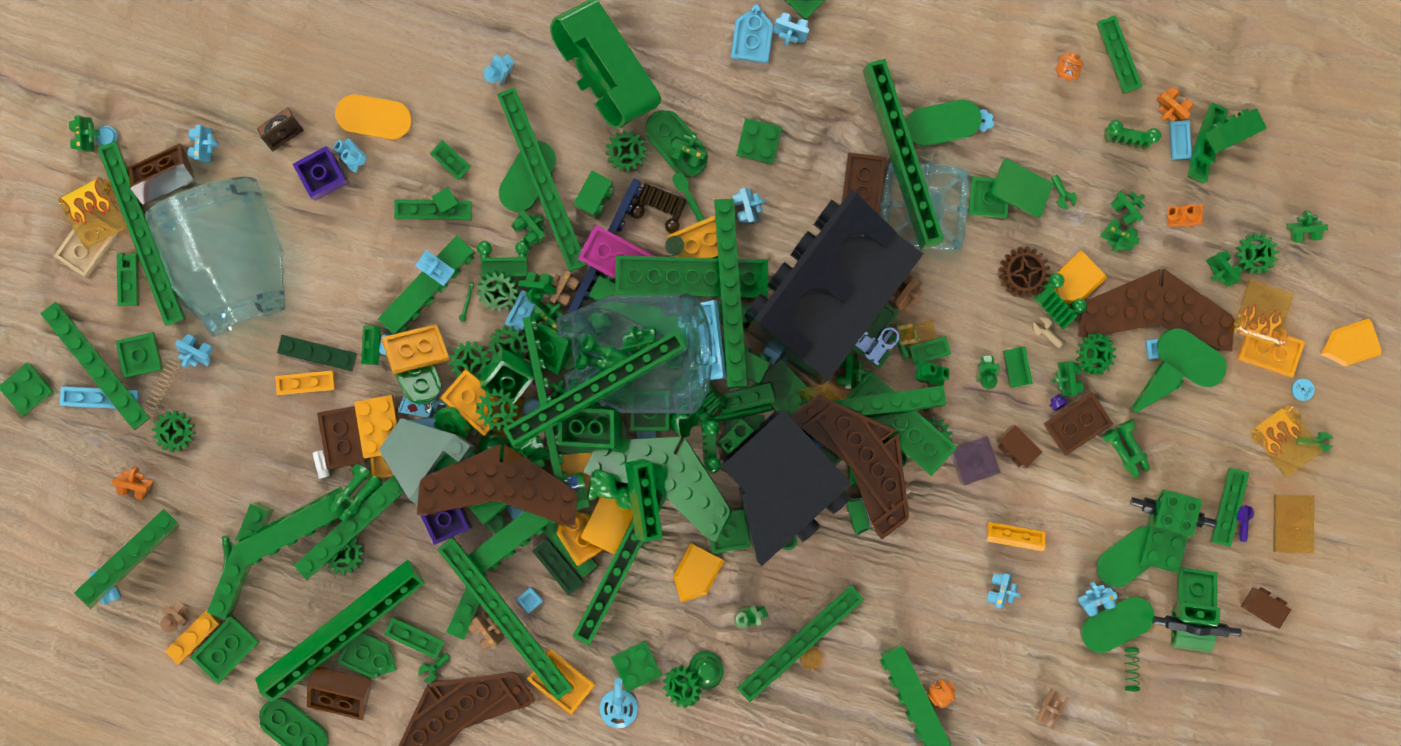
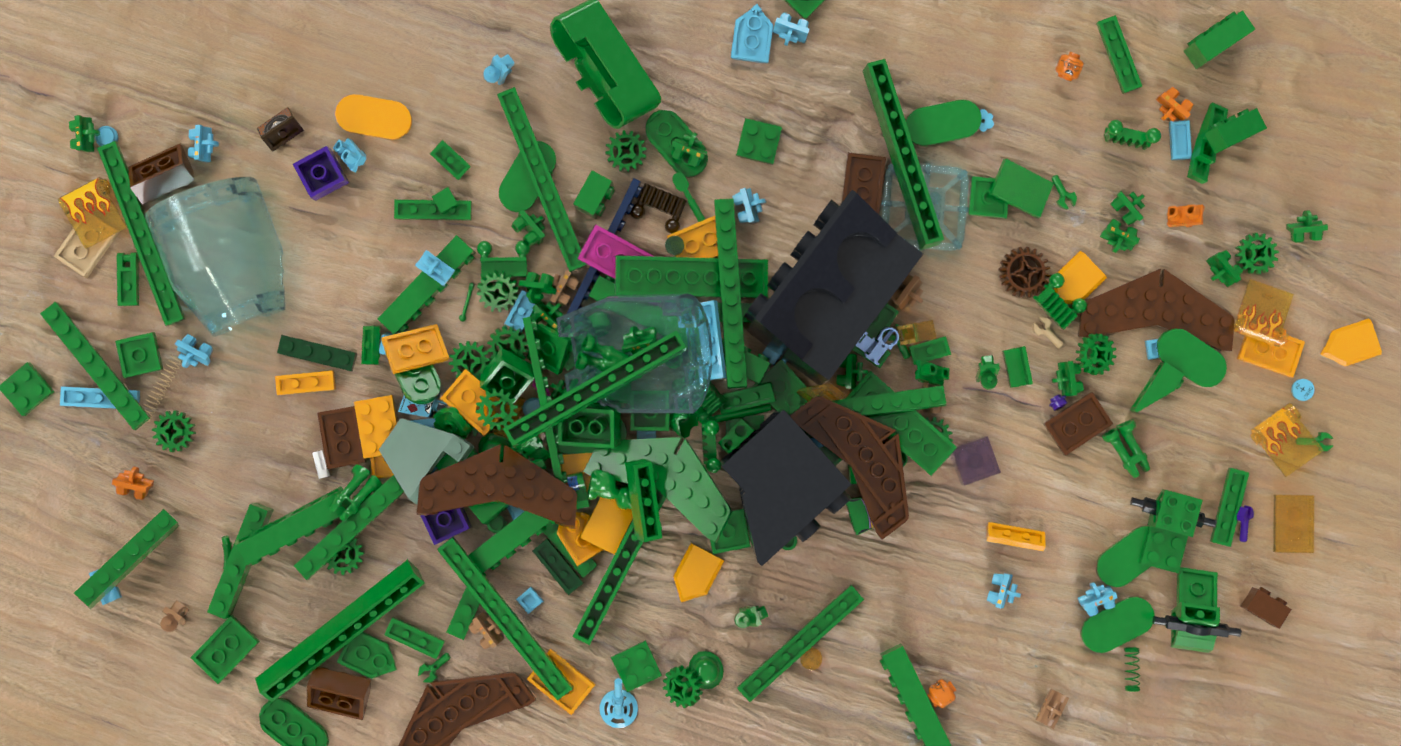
light orange plate [165,610,221,665] -> none
reddish brown brick [996,425,1042,468] -> none
none -> green brick [1184,10,1255,69]

